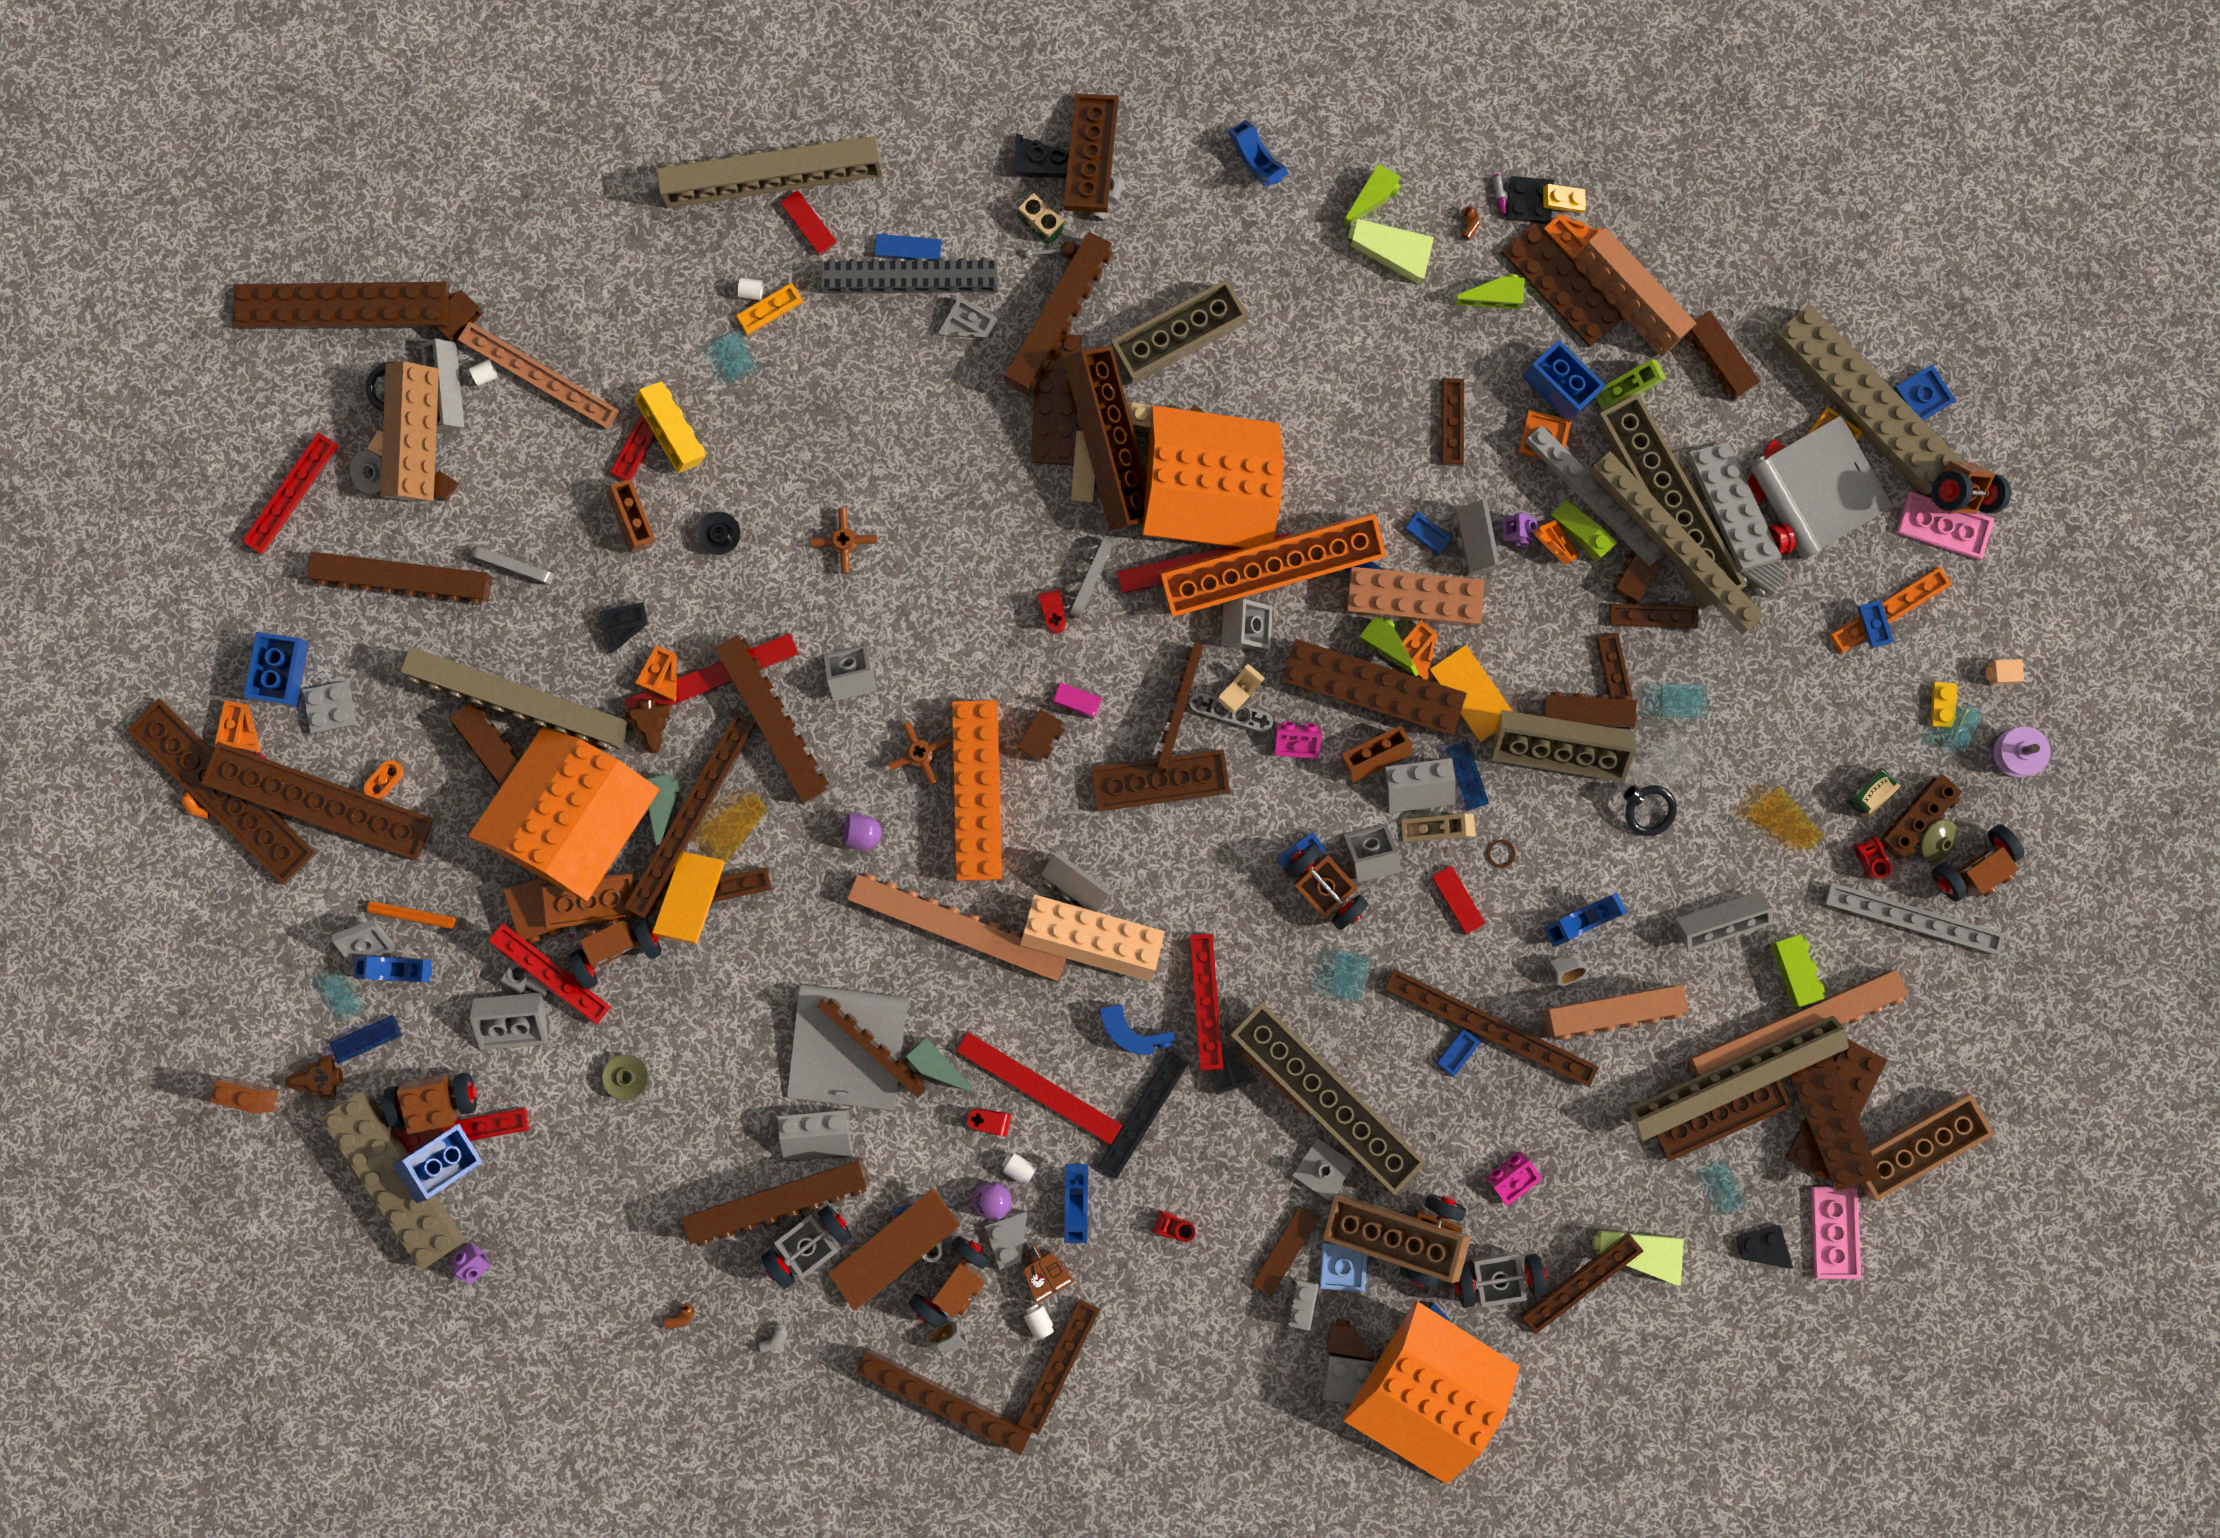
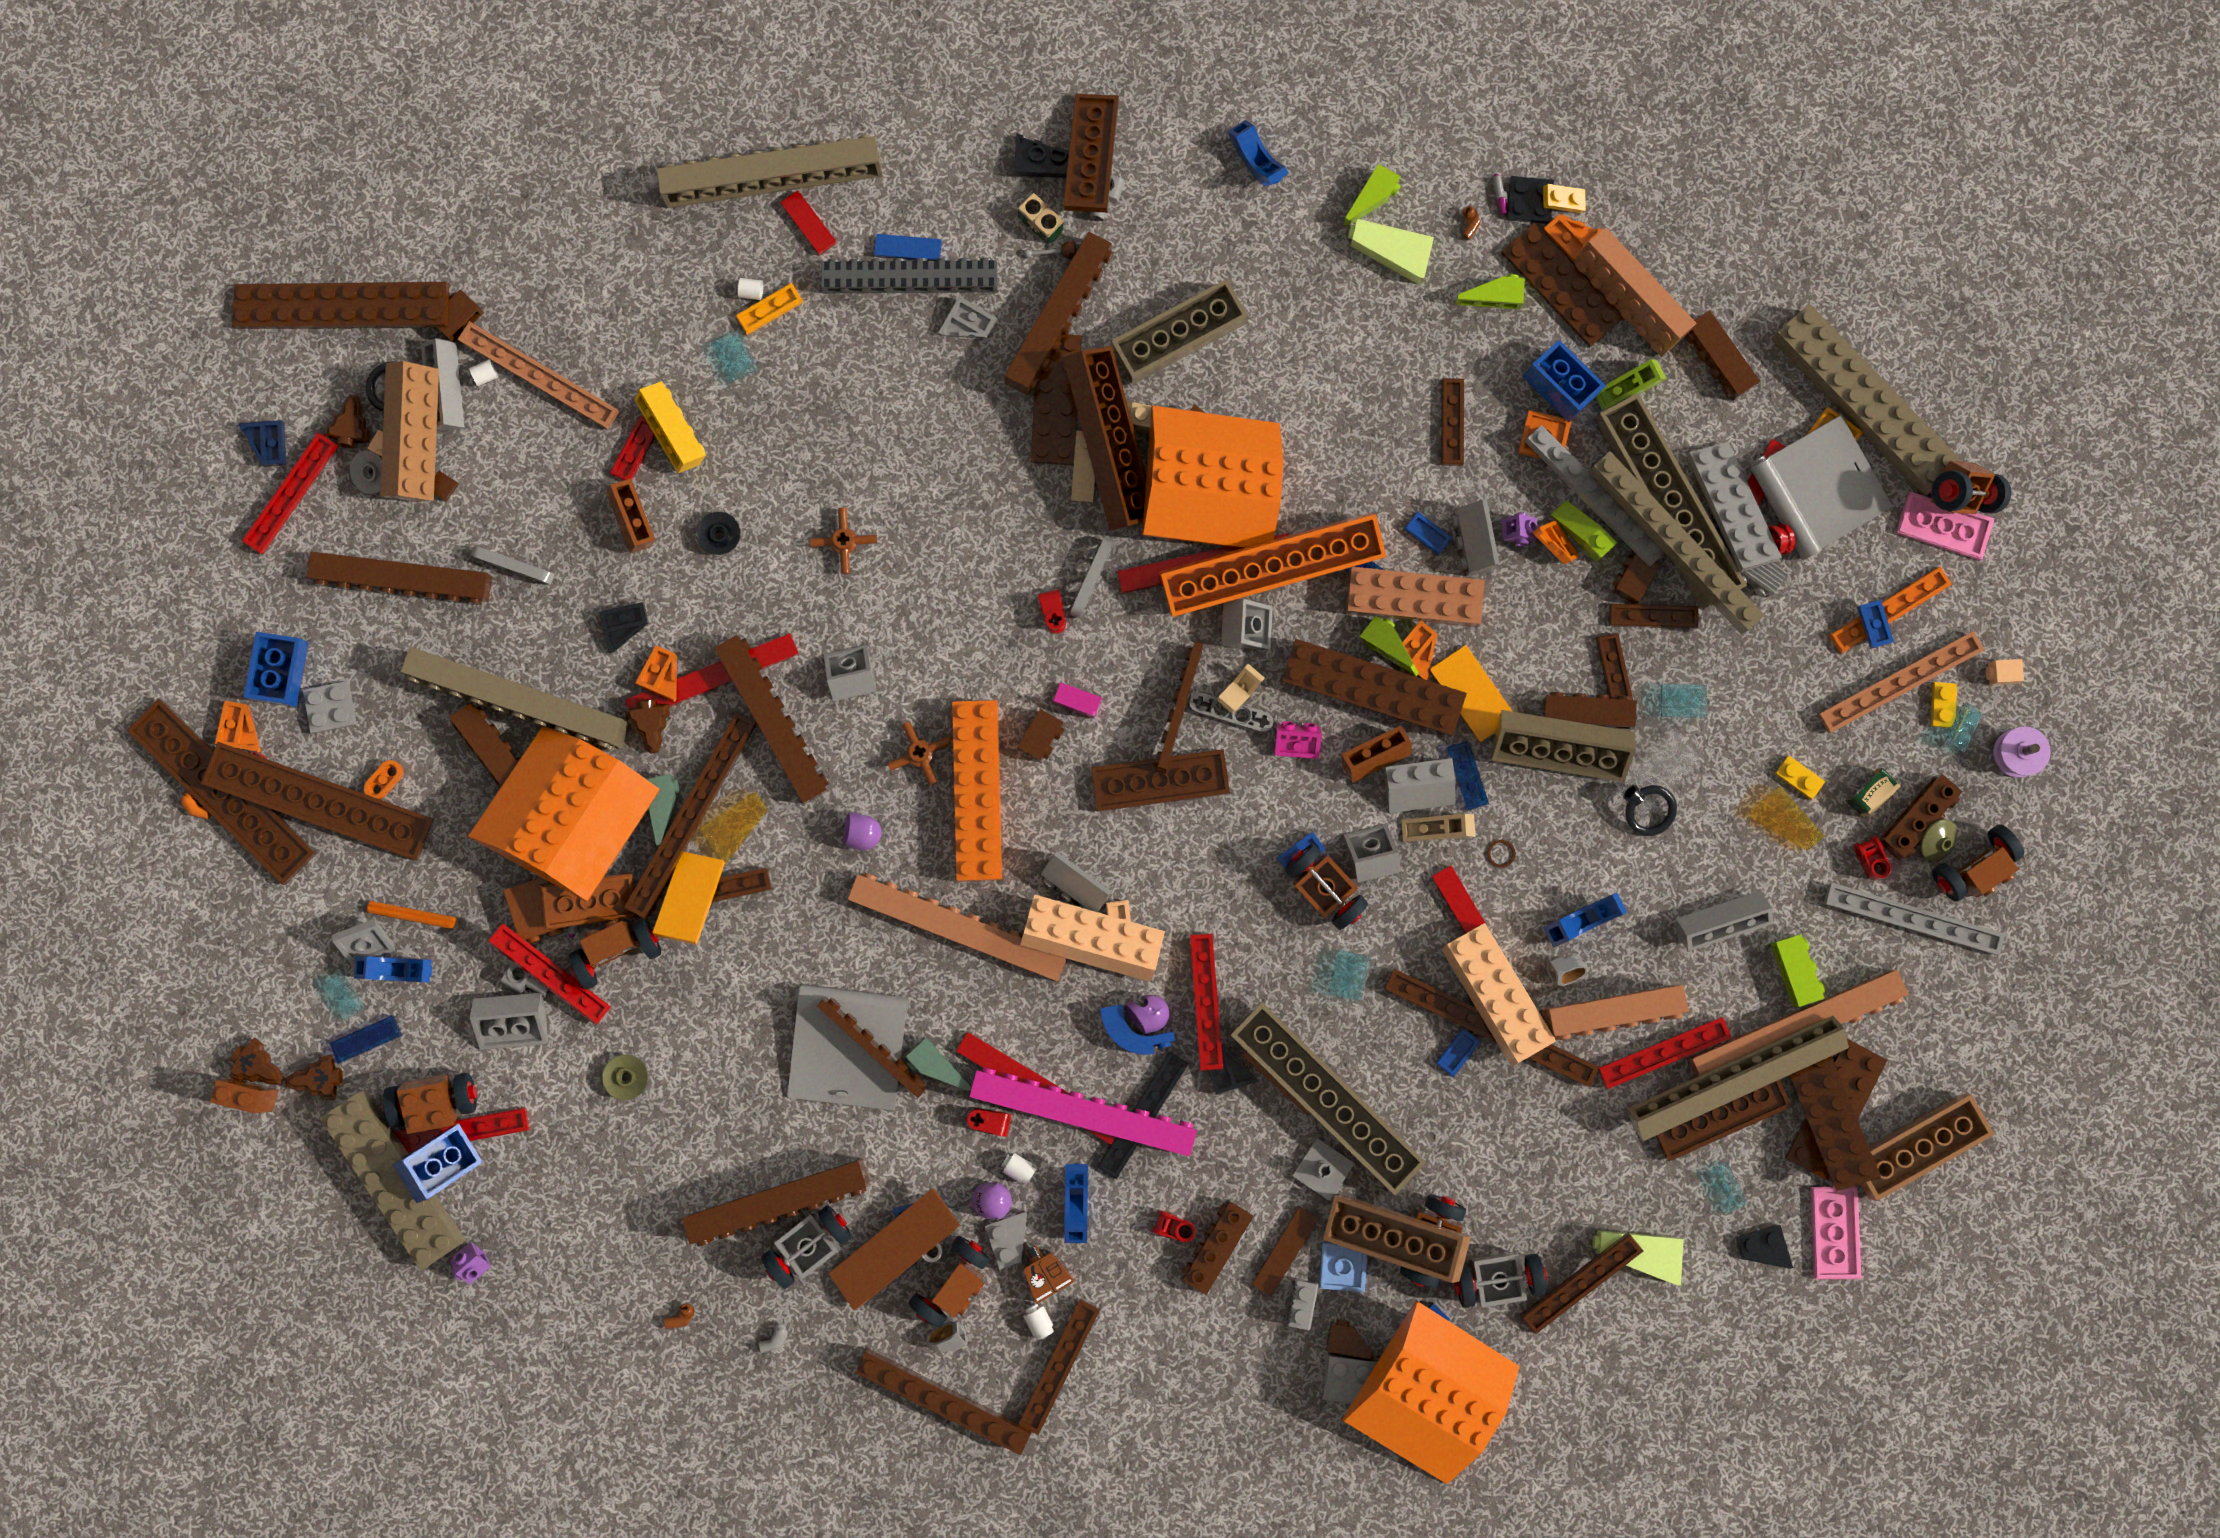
light grey slope [778,1110,852,1161] -> none
dark pink bracket [1485,1151,1542,1206] -> none
blue plate [1893,364,1956,421] -> none
none -> reddish brown rock [229,1037,285,1085]
none -> dark blue wing [239,420,286,467]
none -> reddish brown rock [324,394,370,449]
none -> dark pink brick [970,1067,1197,1157]
none -> light nougat tile [1106,900,1131,922]
none -> medium lavender helmet [1125,995,1169,1034]
none -> reddish brown brick [1181,1200,1254,1295]
none -> light nougat brick [1441,923,1556,1067]
none -> red plate [1598,1017,1732,1089]
none -> yellow plate [1774,755,1825,800]
none -> nougat plate [1818,631,1984,734]

